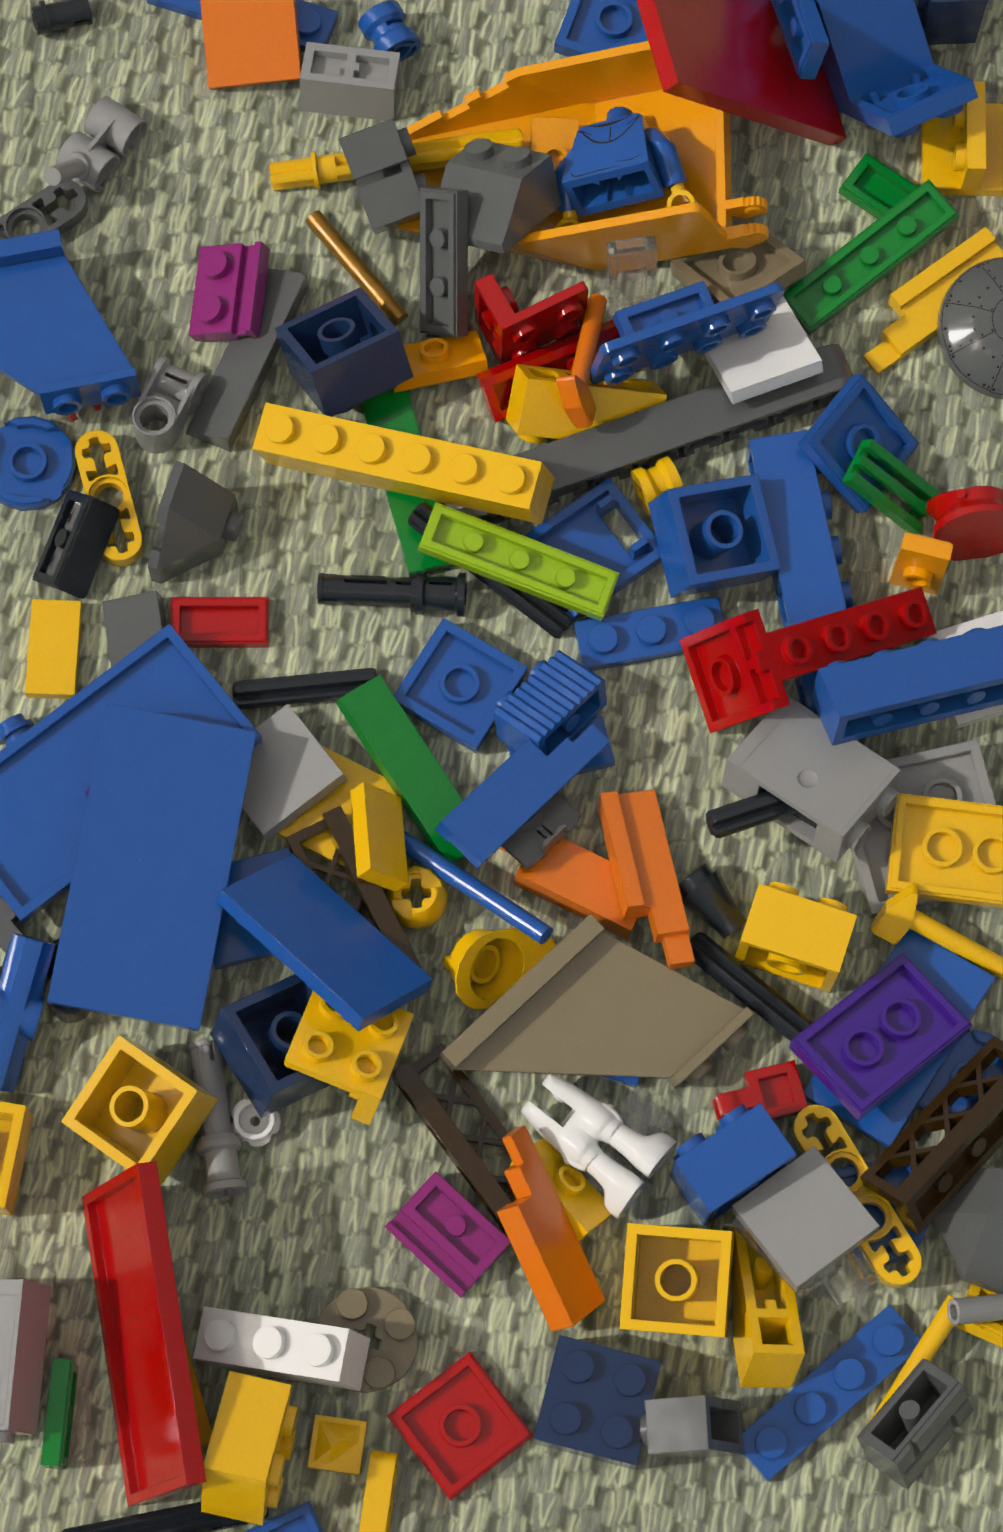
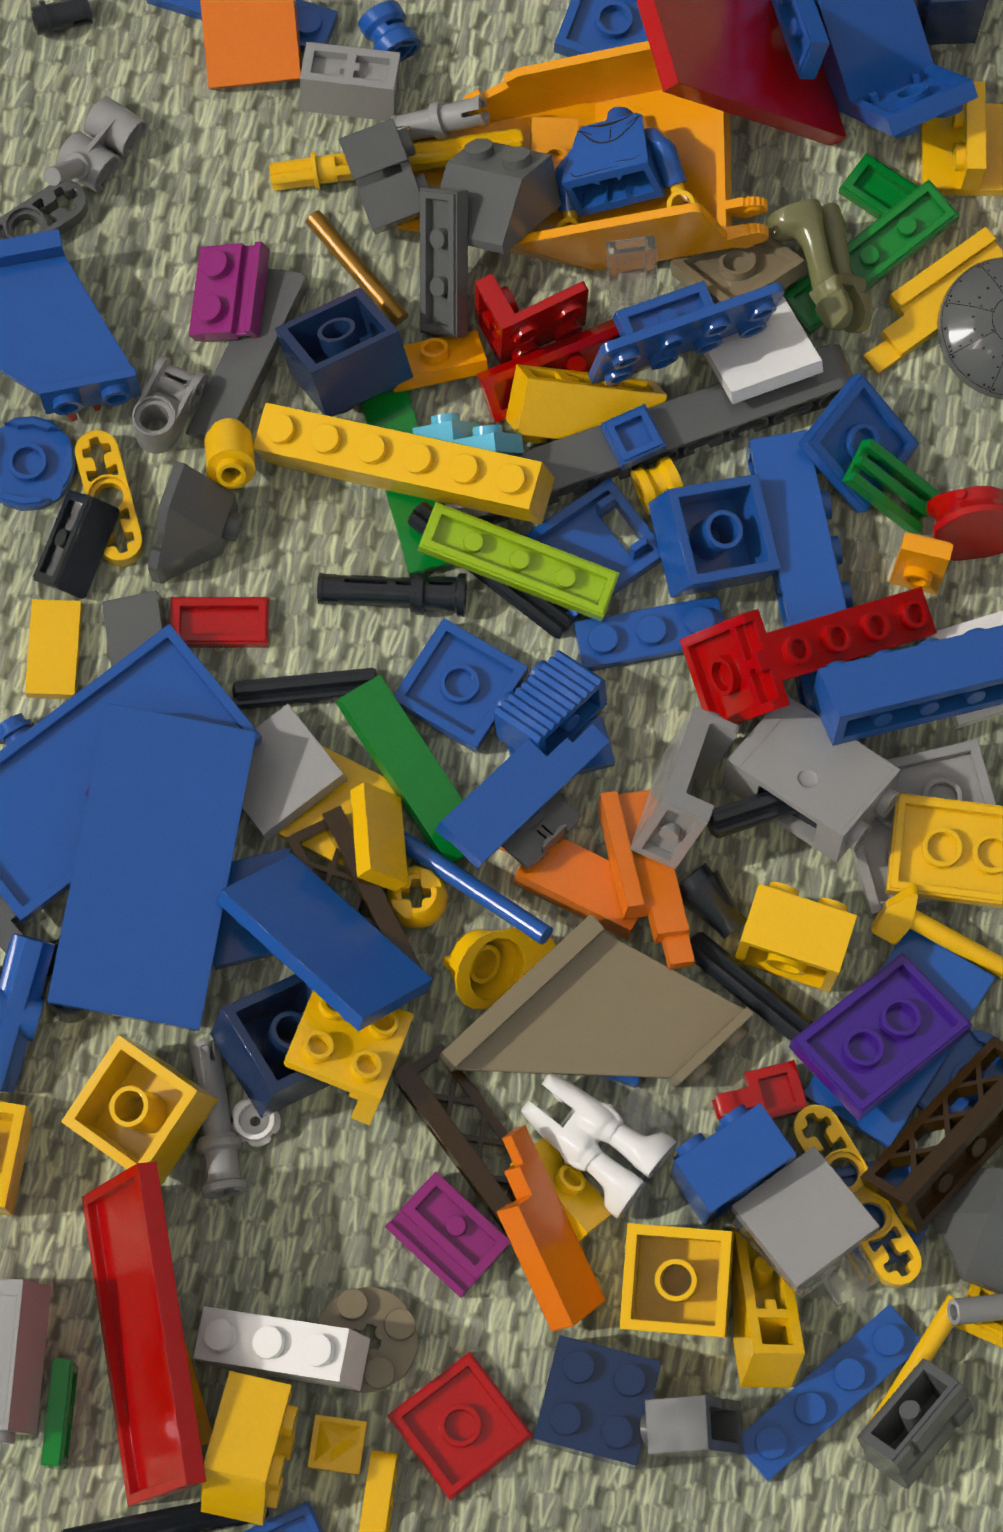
orange piece [556,294,607,428] -> none
none -> yellow brick [204,418,256,489]
none -> light grey pin [391,94,490,142]
none -> medium azure slope [412,413,524,455]
none -> blue tile [600,404,667,471]
none -> light grey panel [630,706,739,869]
none -> olive piece [766,199,872,334]

